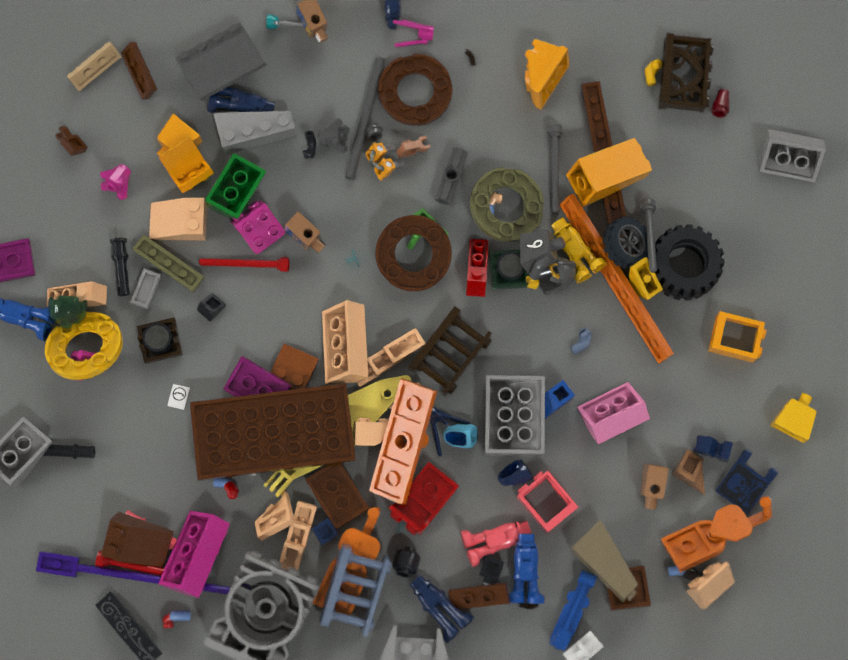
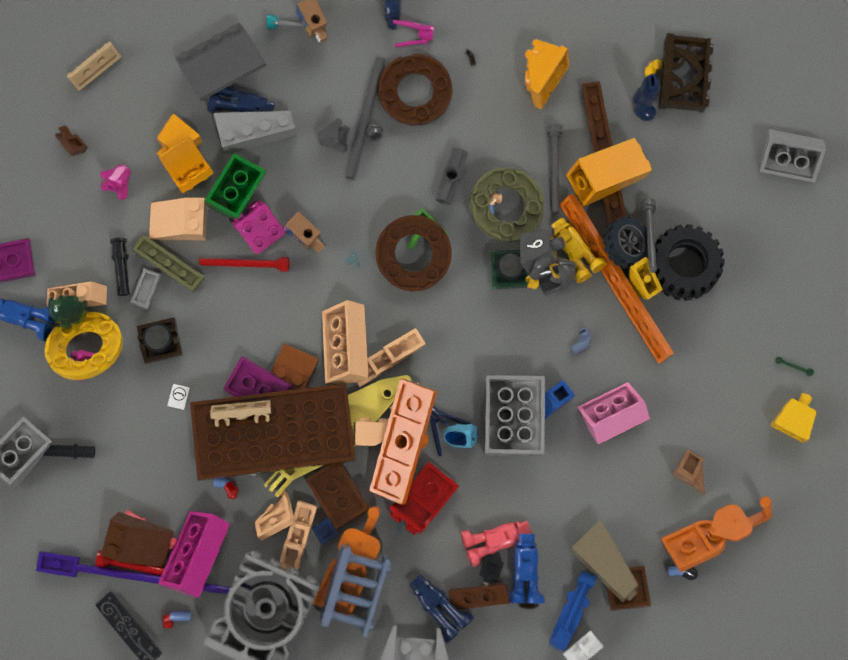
reddish brown plate [121,42,157,100] -> none
black slope [197,293,226,322] -> none
black arm [302,131,316,159] -> none
light orange piece [365,142,404,180] -> none
black head [392,546,420,578] -> none
nougat plate [396,136,431,158] -> none
dark brown fence [408,306,492,397] -> none
red slope [466,239,488,297] -> none
dark blue rock [498,460,533,486] -> none
coral window [517,471,578,534] -> none
medium nougat torso [641,463,669,510] -> none
light nougat slope [686,562,735,609] -> none
dark blue leg [693,435,733,463] -> none
light orange window [708,311,766,363] -> none
dark red cone [711,89,729,118] -> none
flag [715,449,778,515] -> none
none -> tan plate [210,400,271,427]
none -> dark blue piece [633,74,659,121]
none -> clear green hinge [775,357,814,376]

